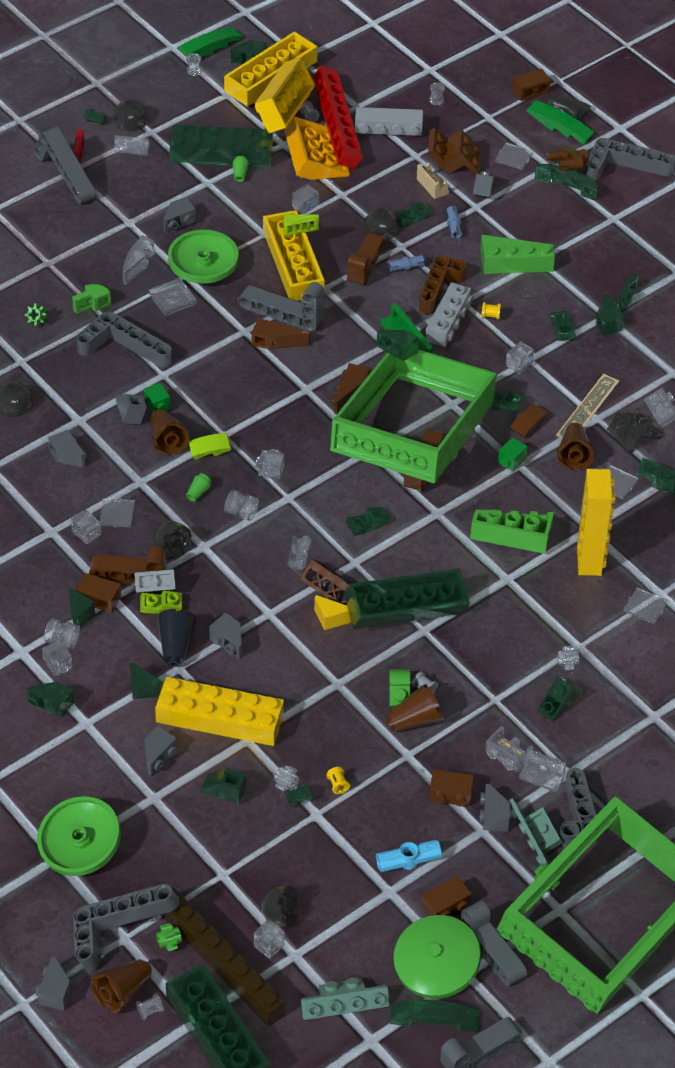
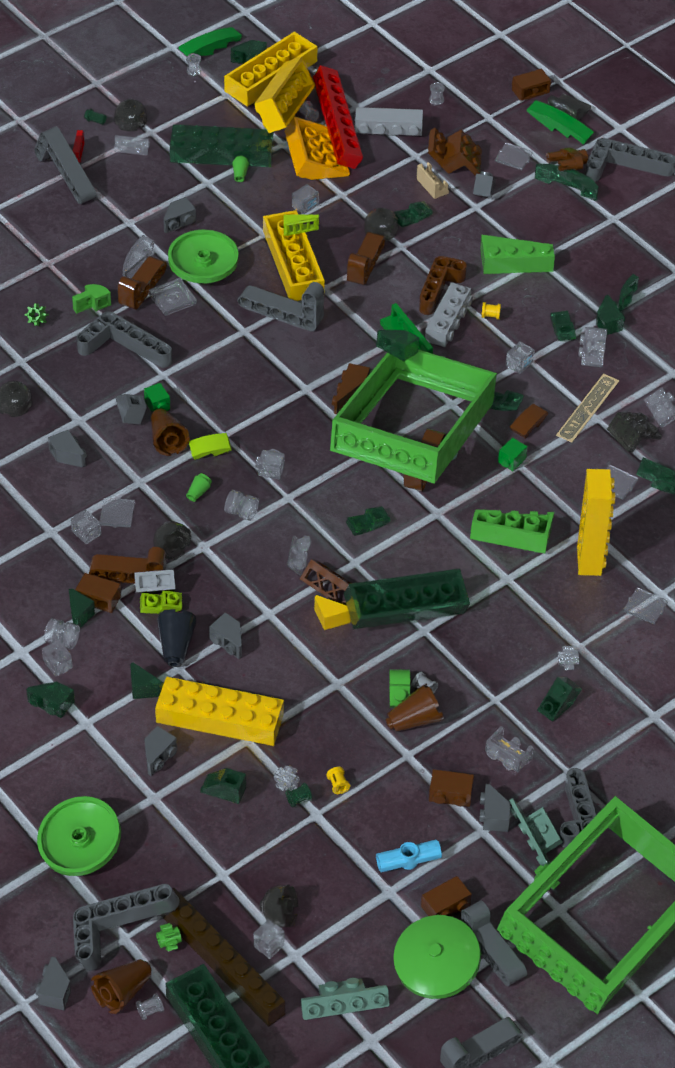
reddish brown slope [251,318,310,350] -> none
sand blue pin [388,255,424,272] -> none
clear green slope [390,999,480,1033] -> none
sand blue pin [447,206,462,239] -> none
clear bracket [519,749,566,792] -> none
reddish brown cone [557,423,594,471] -> none
none -> reddish brown beam [118,256,167,310]
none -> clear brick [578,327,607,367]

